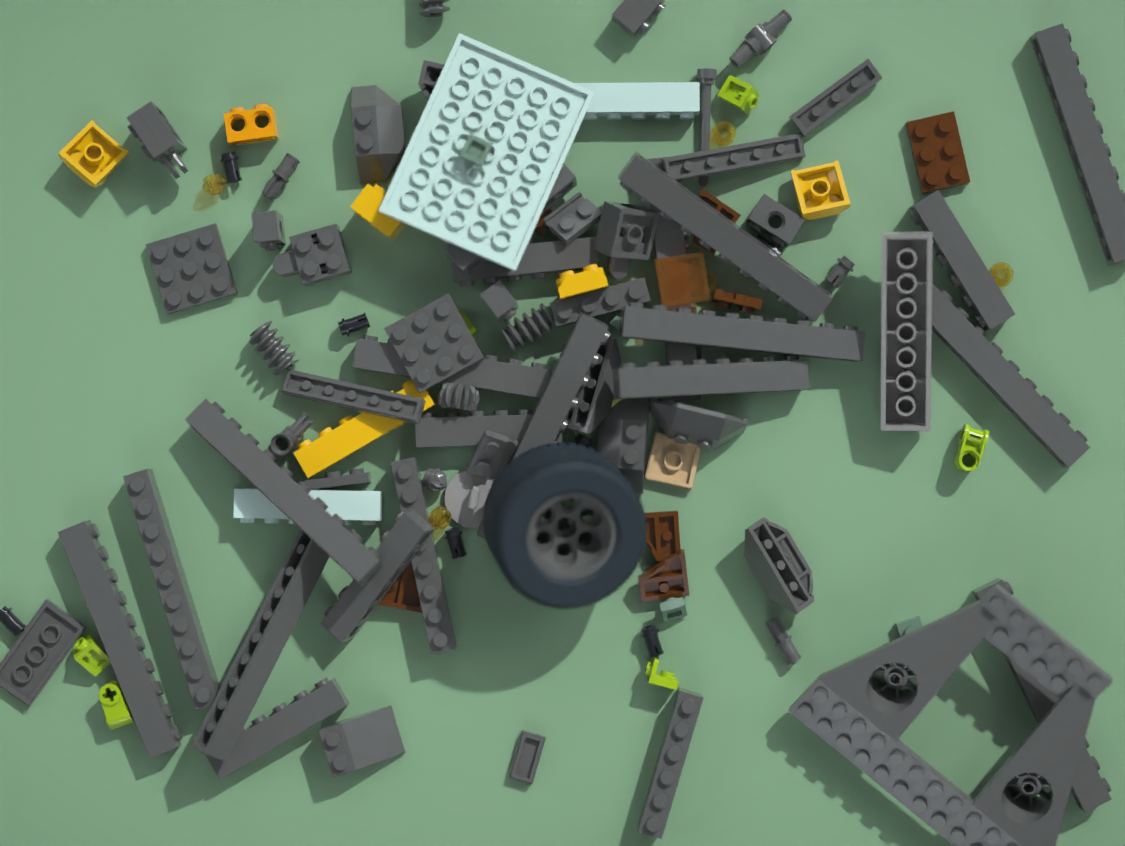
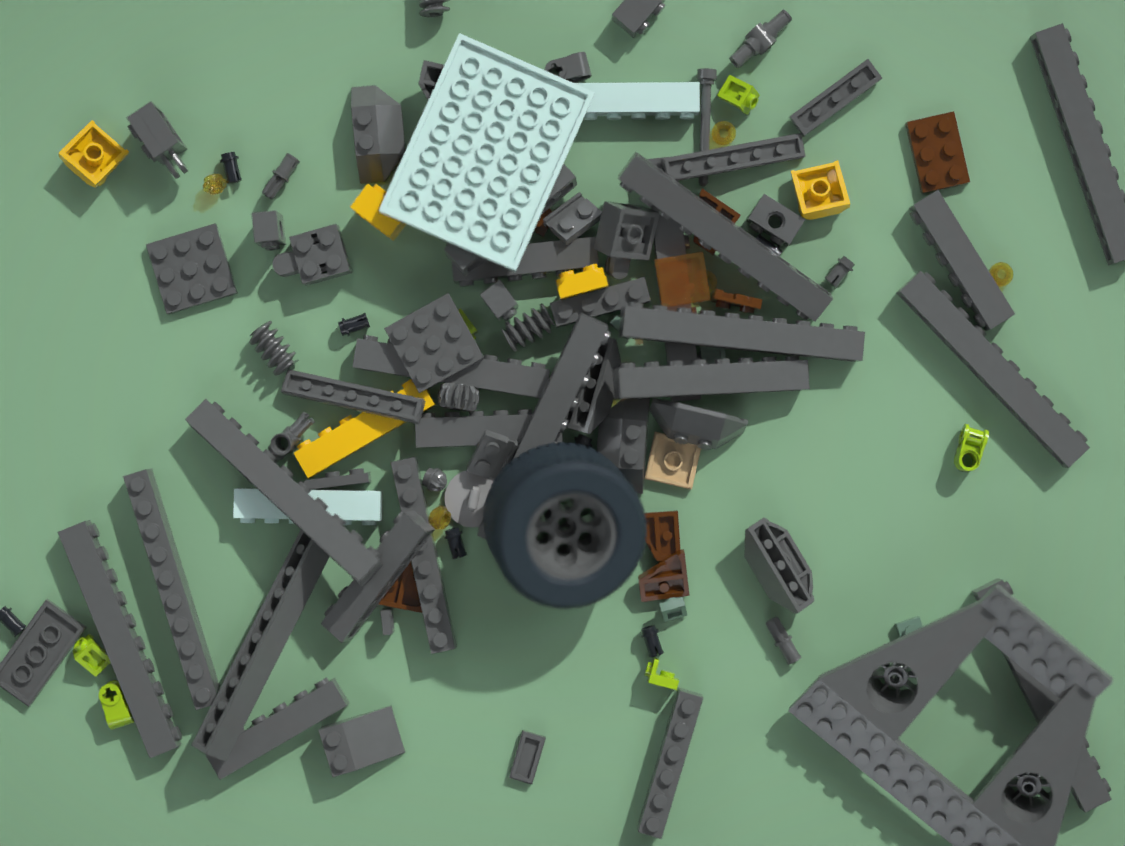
light orange brick [224,104,279,146] -> none
sand green plate [460,134,493,168] -> none
light grey brick [881,232,933,431] -> none
none -> dark grey tile [381,608,395,635]
none -> dark grey piece [544,52,592,82]

